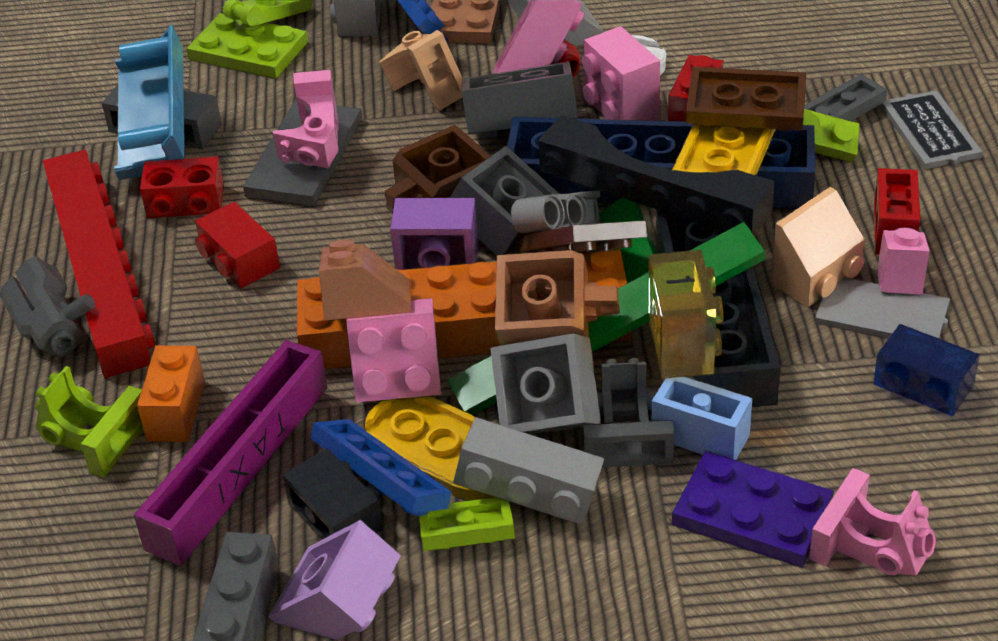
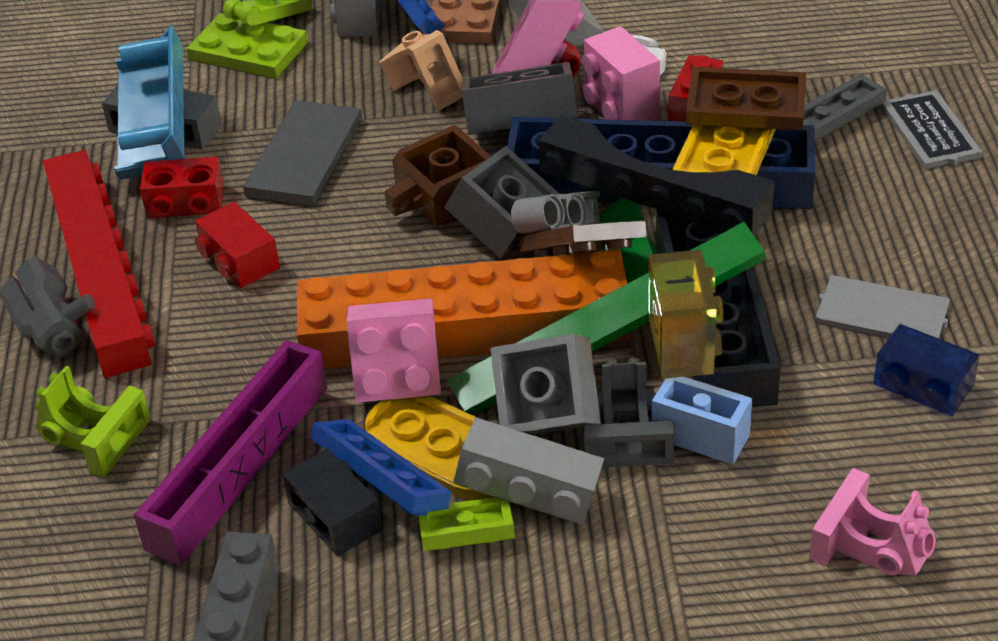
orange brick [137,345,205,442] -> none
lavender slope [268,520,401,640] -> none
bright pink tile [273,70,339,168] -> none
nougat slope [319,240,411,321] -> none
medium lavender brick [390,198,480,270] -> none
nougat hinge [495,250,620,346] -> none
dark purple plate [672,451,834,568] -> none
light nougat slope [772,187,865,308] -> none
lime plate [803,109,859,162] -> none
red brick [874,168,920,255] -> none
bright pink brick [877,228,930,295] -> none

